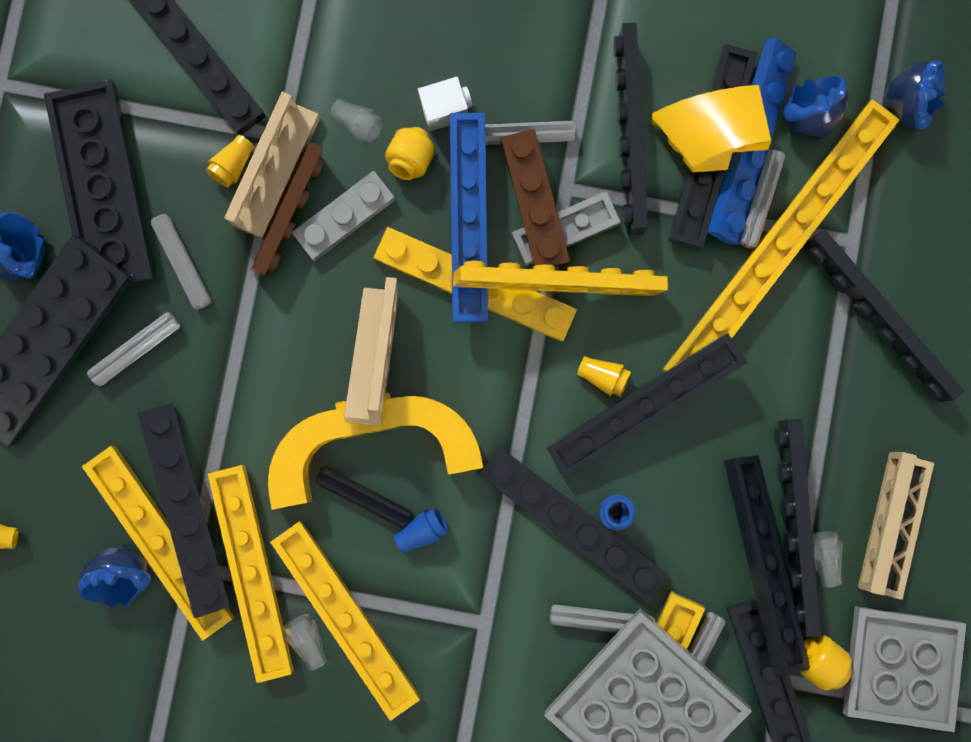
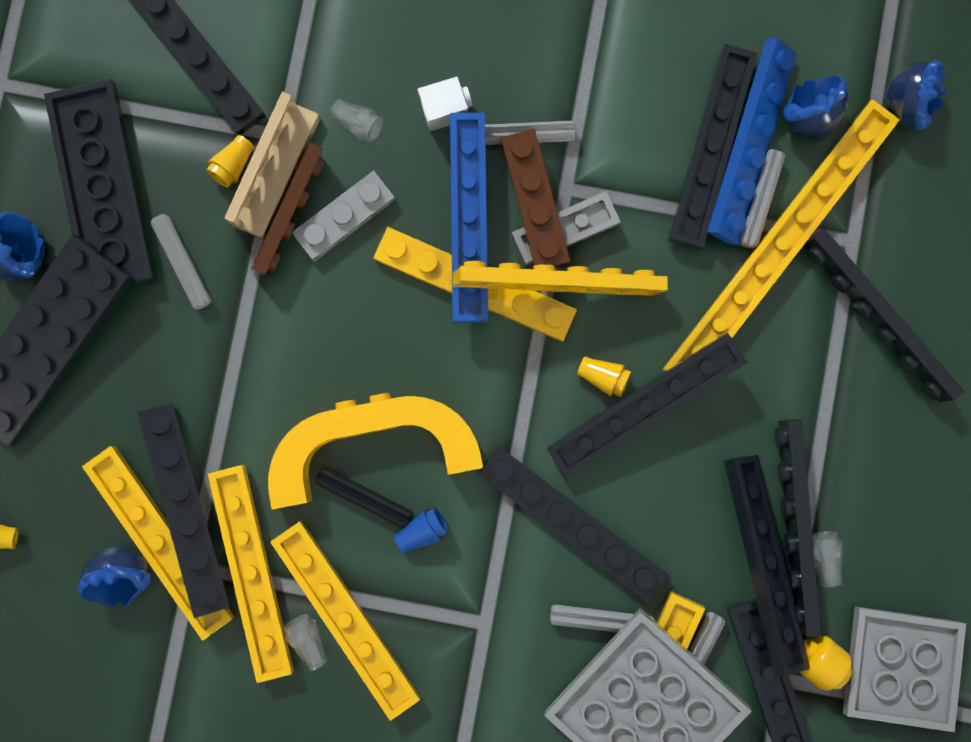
light grey axle [87,312,180,386] -> none
tan fence [344,277,399,426] -> none
yellow head [385,127,435,180] -> none
blue cone [600,494,636,531] -> none
black plate [613,22,648,235] -> none
yellow slope [651,85,771,172] -> none
tan fence [858,452,934,600] -> none

